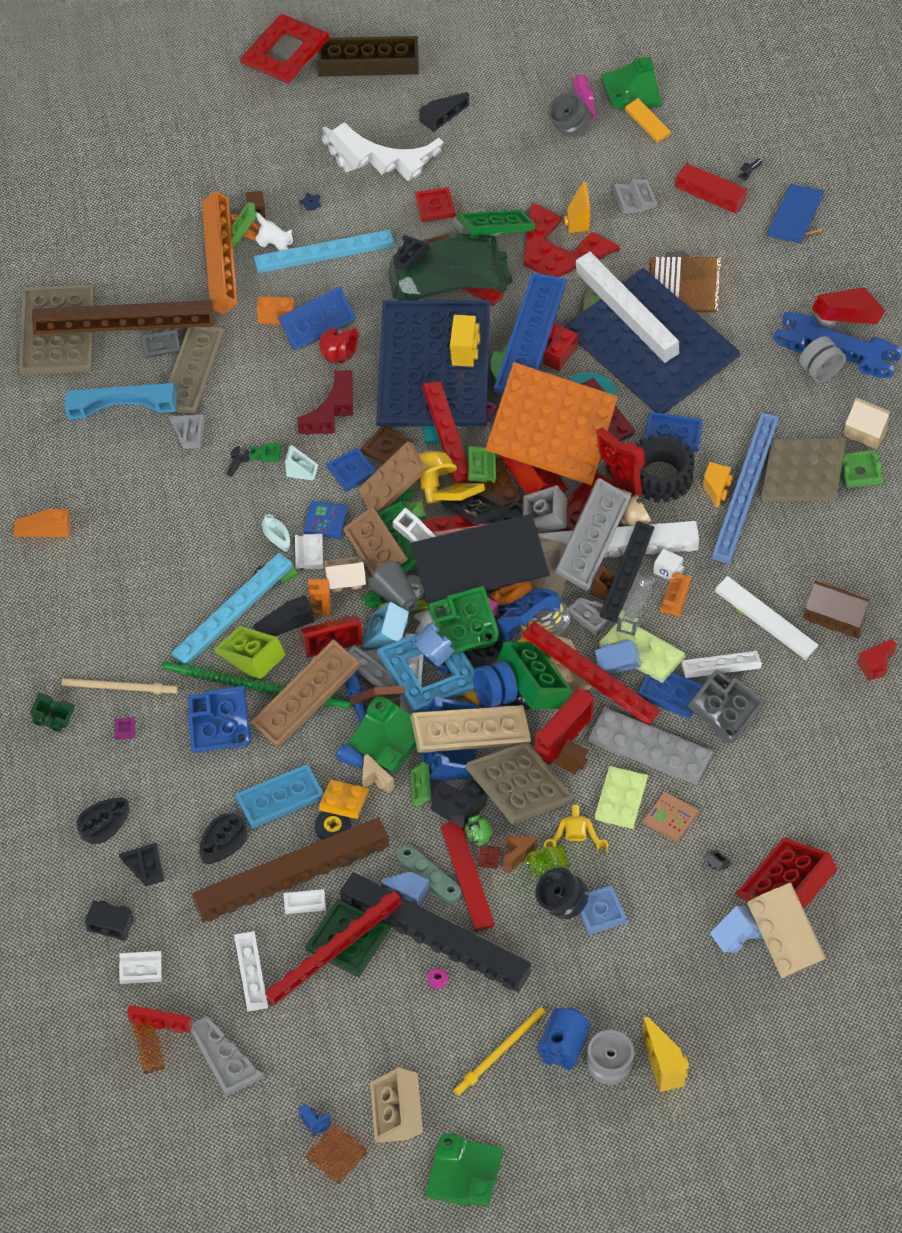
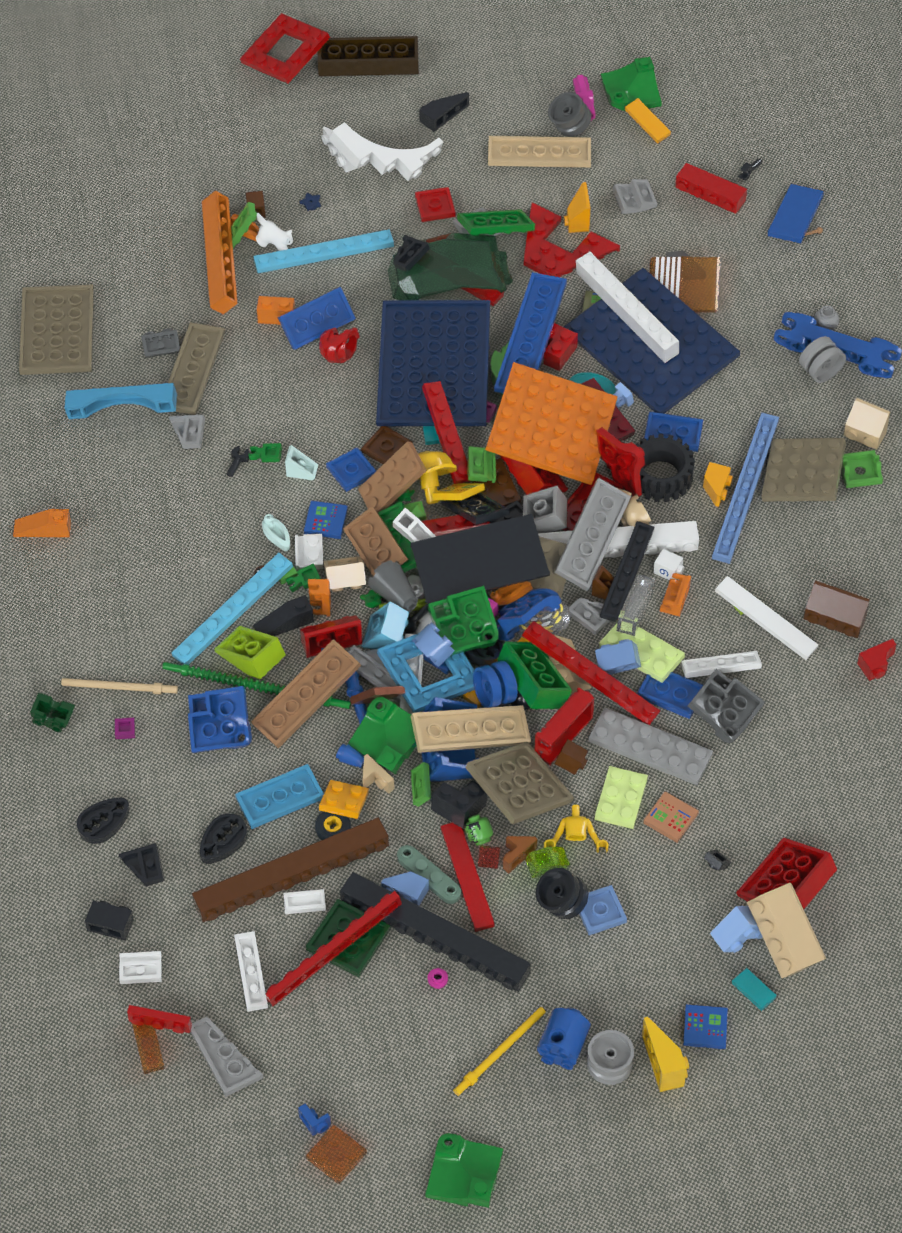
reddish brown brick [32,300,213,335] -> none
dark red arch [298,370,353,435] -> none
tan slope [370,1067,423,1143] -> none
yellow brick [450,315,480,367] -> none
red slope [812,287,885,324] -> none
none -> green plate [286,563,321,593]
none -> black bar [404,604,429,634]
none -> tan plate [488,136,591,168]
none -> light blue tile [613,382,634,408]
none -> blue tile [683,1005,728,1049]
none -> teal tile [732,968,777,1011]

